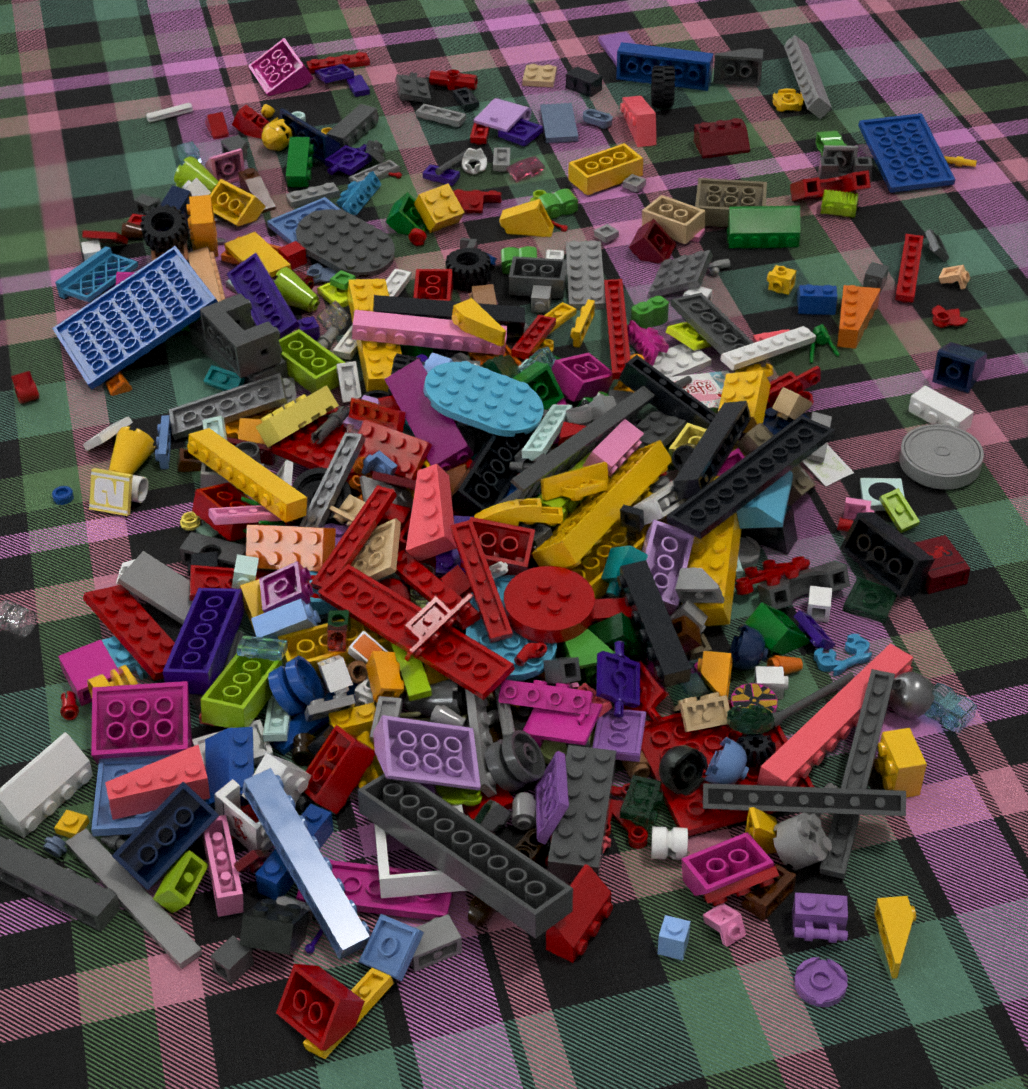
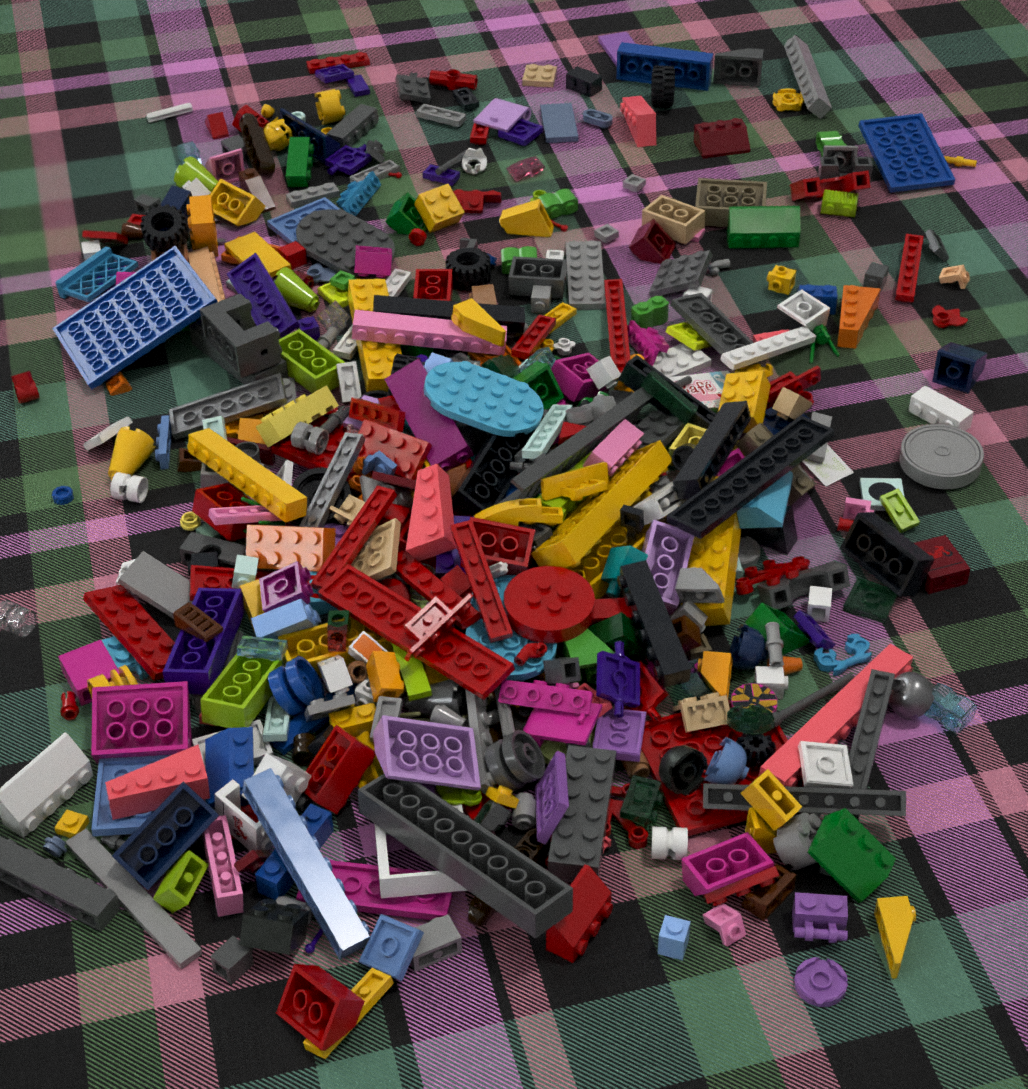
tile [89,468,133,516] -> none
teal plate [203,365,246,391] -> none
dark pink slope [248,38,314,96] -> none
light grey plate [493,148,510,172] -> none
yellow brick [568,143,643,195] -> none
yellow plate [570,299,595,348] -> none
yellow brick [874,728,927,798] -> none
none -> reddish brown slope [173,602,223,642]
none -> dark brown piece [239,113,275,176]
none -> light grey wheel [291,421,329,455]
none -> yellow brick [315,89,345,125]
none -> dark pink slope [354,245,392,278]
none -> yellow plate [485,785,519,809]
none -> white plate [553,338,575,355]
none -> white brick [586,356,621,390]
none -> clear green plate [641,370,698,425]
none -> yellow brick [740,769,802,831]
none -> light grey pin [765,622,784,667]
none -> white slope [777,290,830,332]
none -> white tile [798,741,854,789]
none -> green slope [807,808,896,903]

